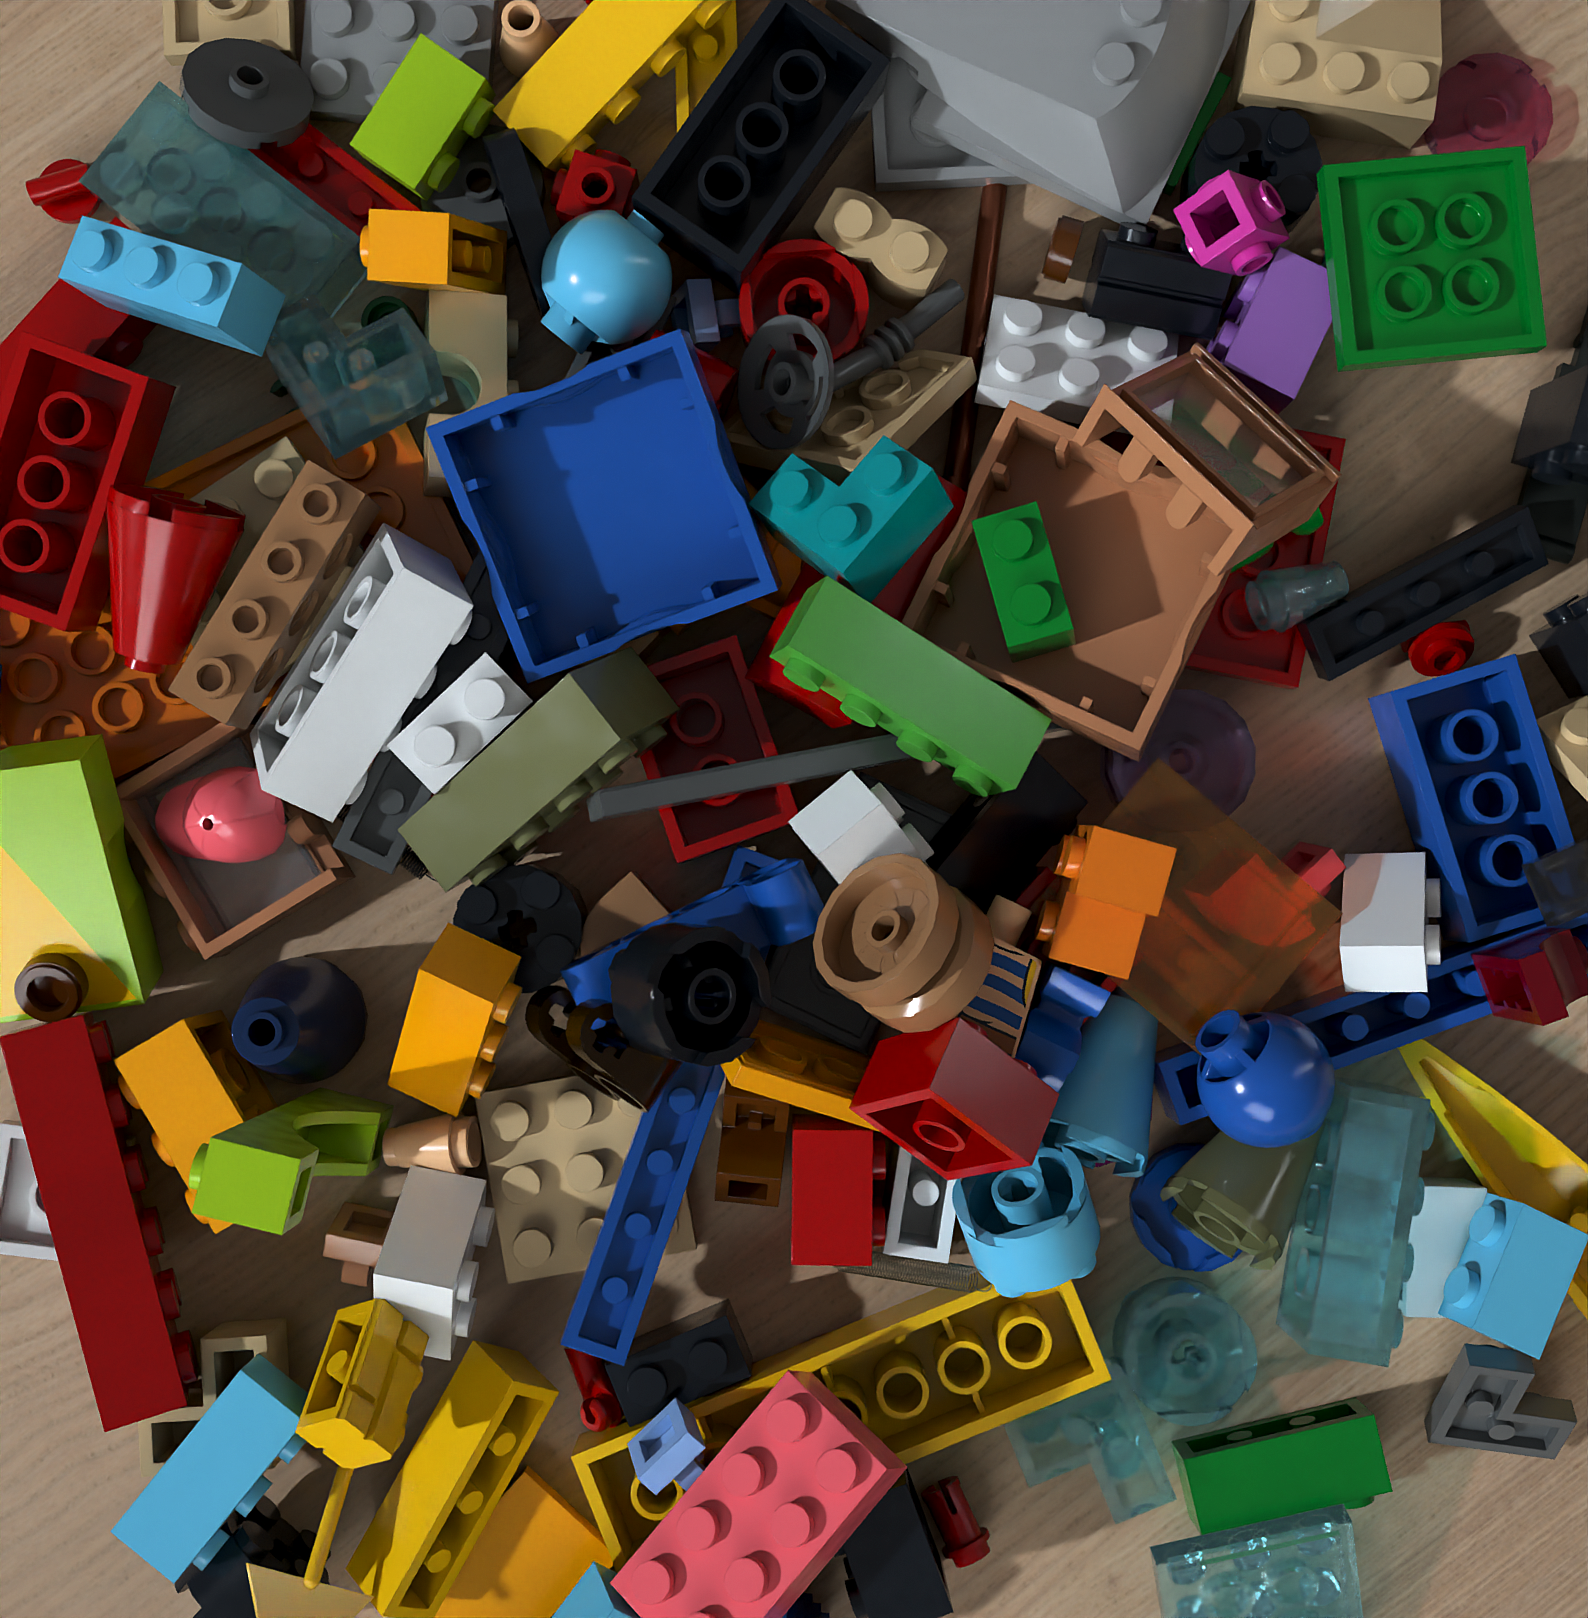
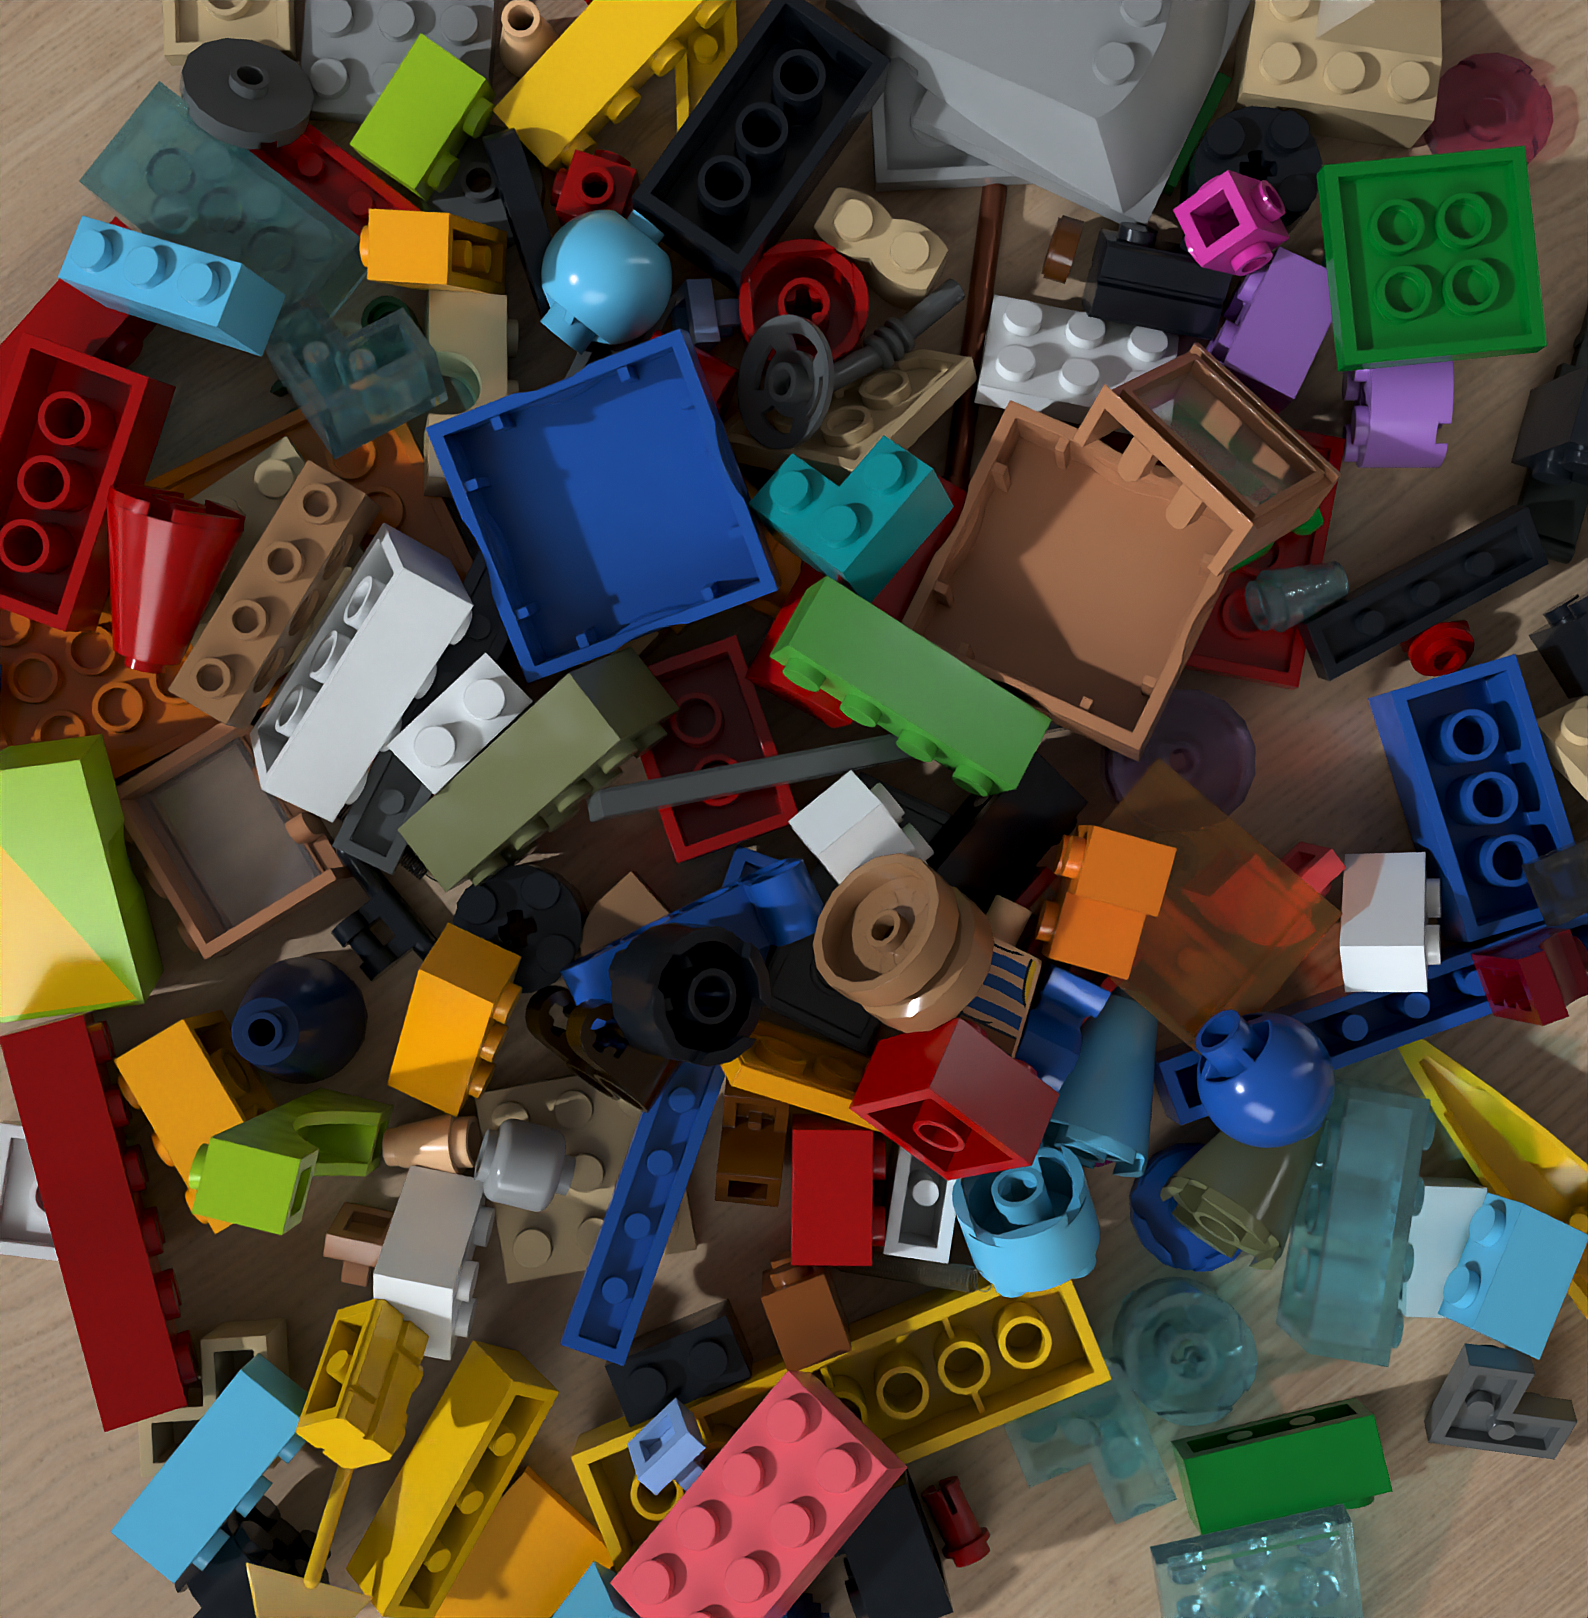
reddish brown tile [14,953,89,1022] -> none
red plate [26,159,102,224] -> none
coral cap [155,766,287,863] -> none
red arm [564,1347,624,1432] -> none
green brick [971,501,1076,663] -> none
none -> black piece [331,849,438,982]
none -> light grey head [474,1119,576,1212]
none -> dark orange brick [761,1250,852,1371]
none -> medium lavender brick [1342,361,1454,468]

